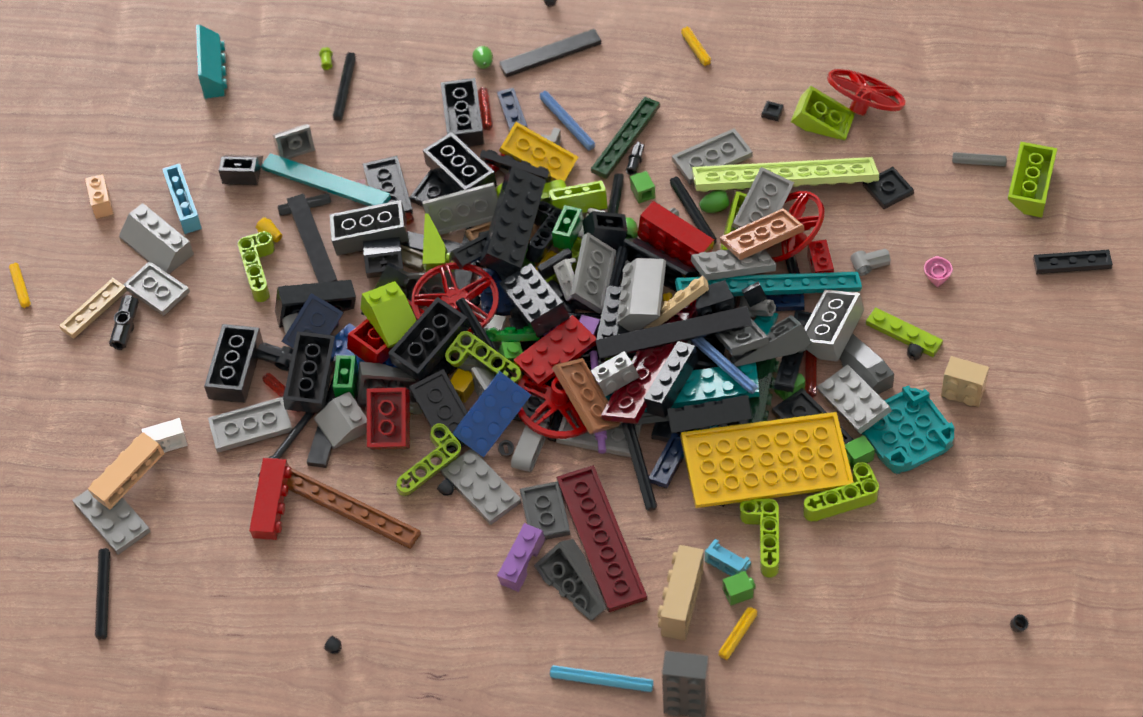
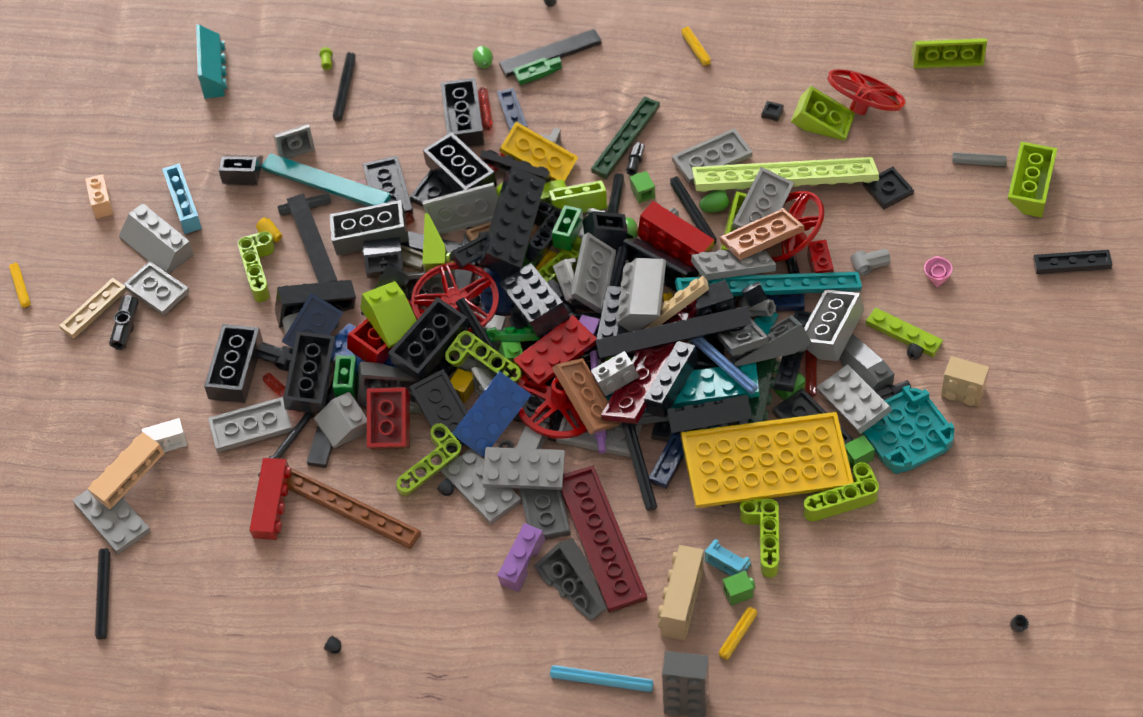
black tile [537,248,573,280] -> none
medium blue axle [540,91,595,150] -> none
none -> light grey plate [482,447,565,490]
none -> green hinge [513,57,562,85]
none -> black axle [876,380,912,400]
none -> lime slope [911,38,987,69]

